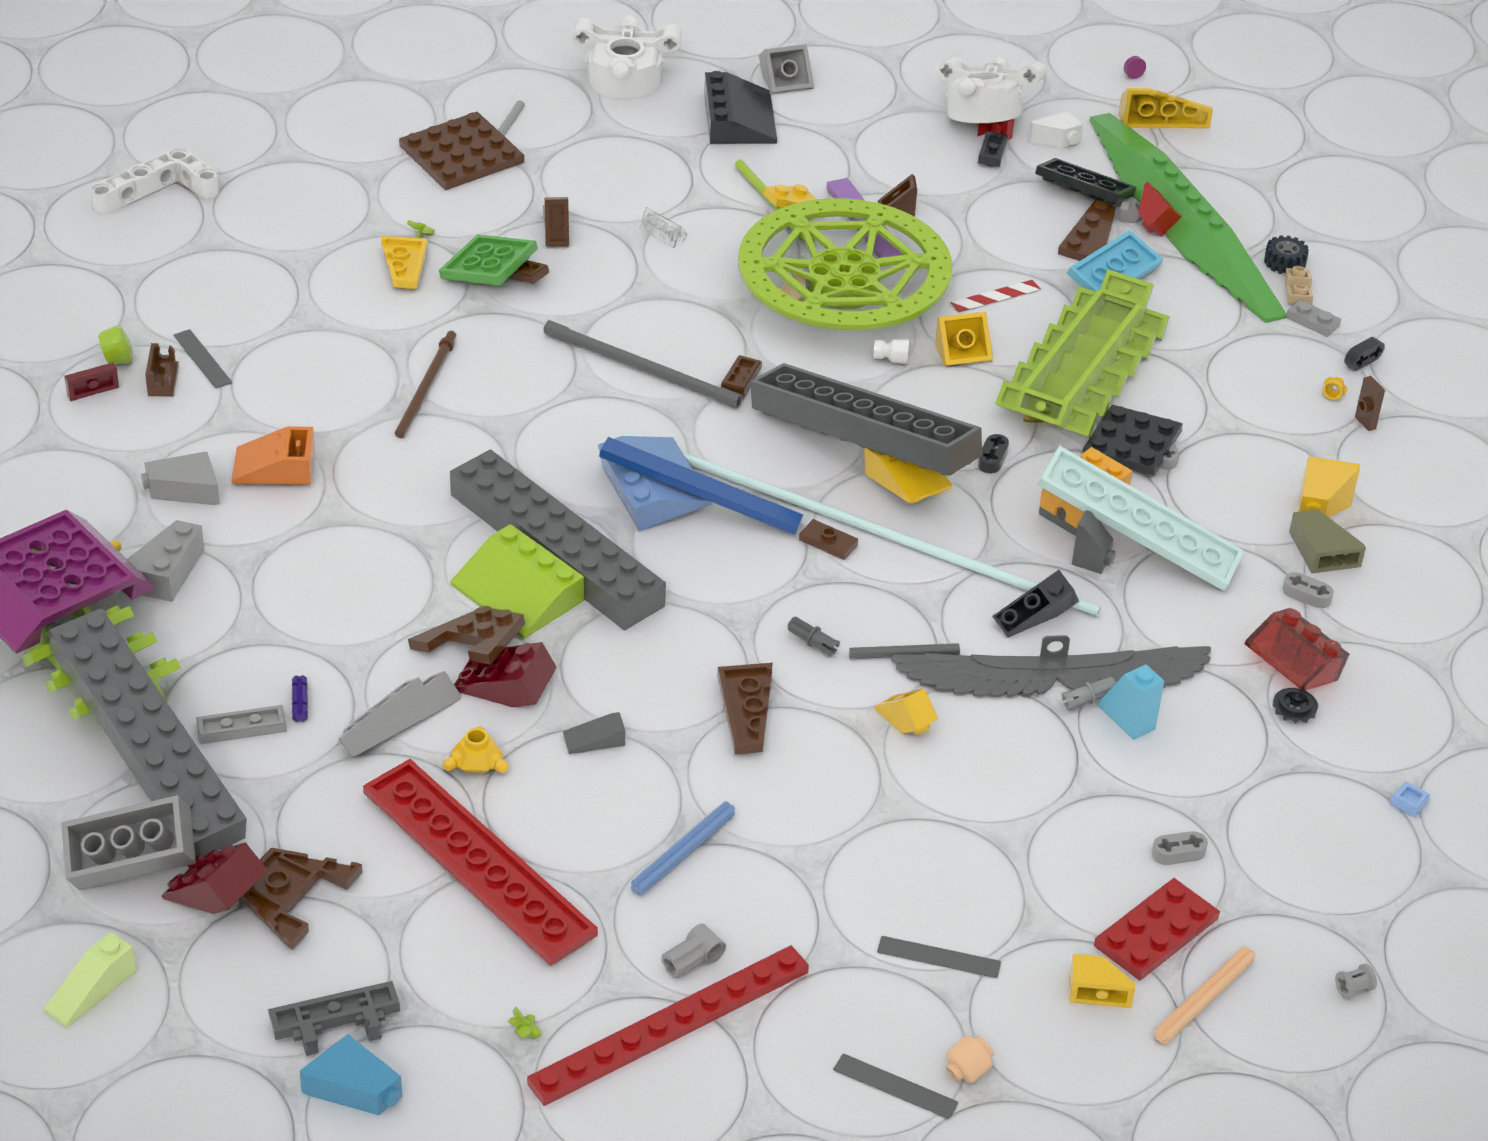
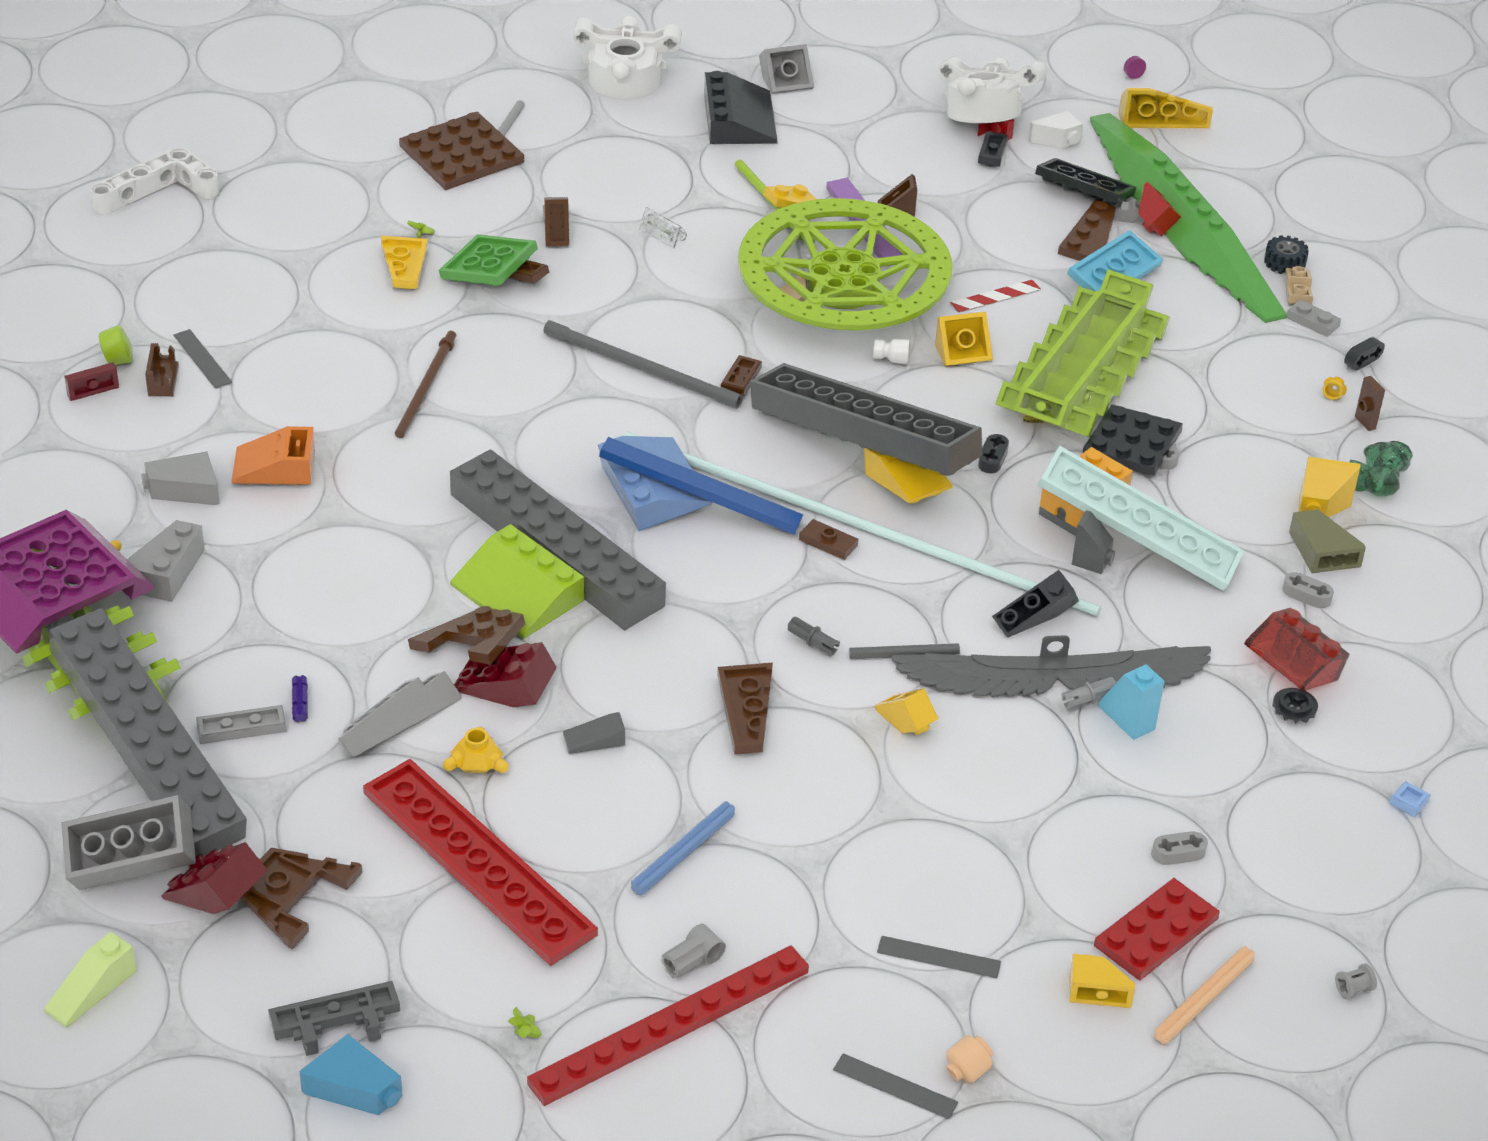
none -> clear green animal [1349,441,1413,497]

